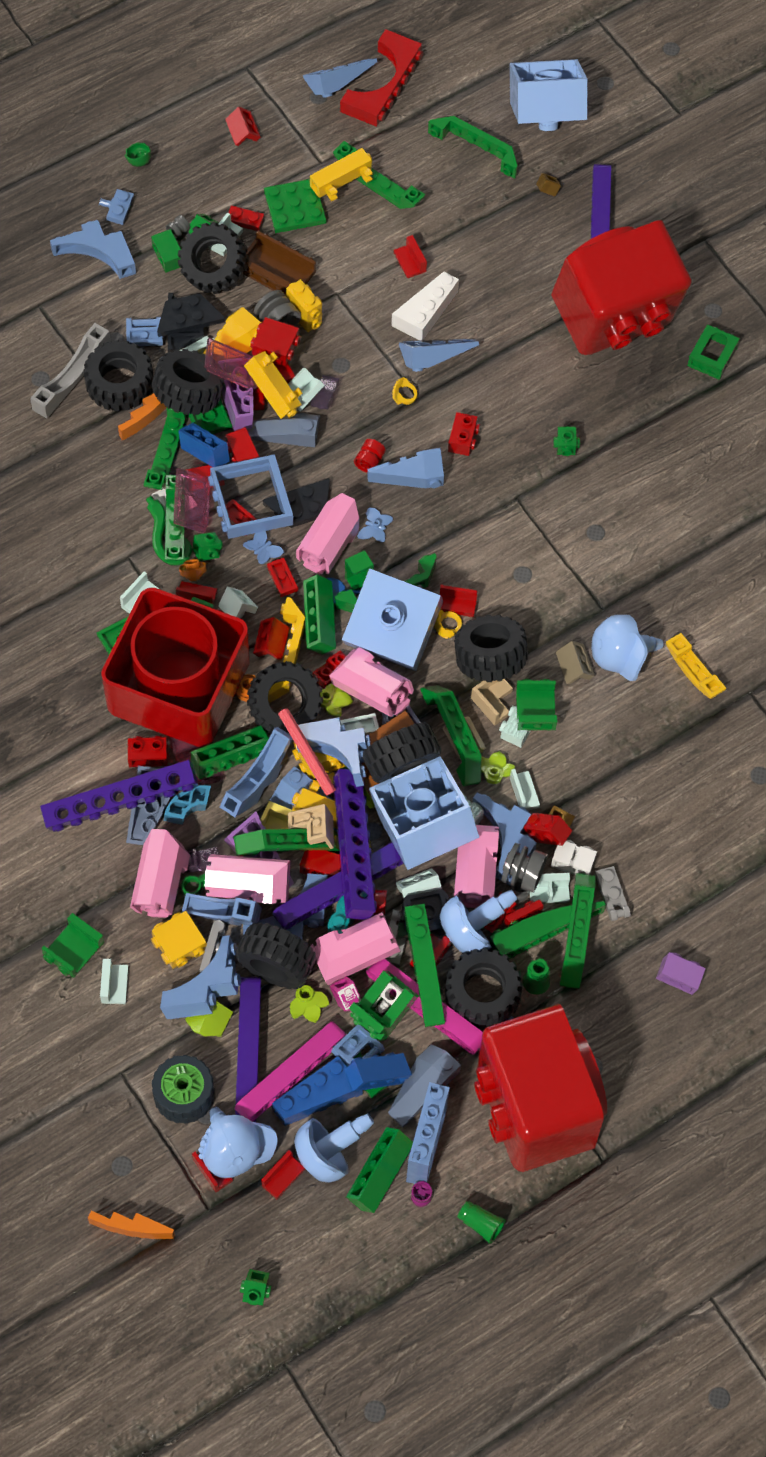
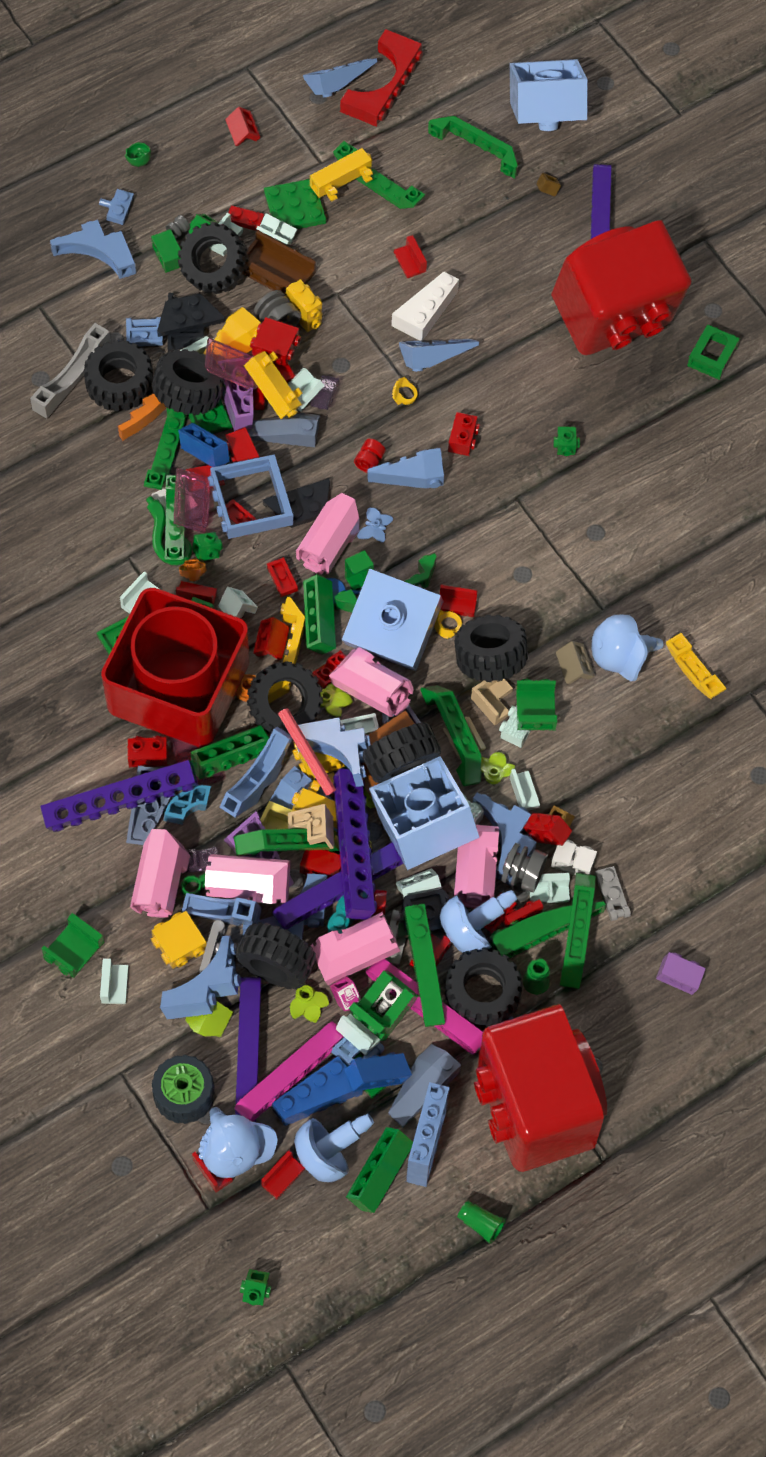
orange slope [88,1210,175,1239] -> none
medium blue piece [243,531,284,564] -> none
magenta wheel [411,1181,432,1207] -> none
none -> light aqua panel [256,213,298,245]
none -> light aqua panel [336,1013,380,1055]

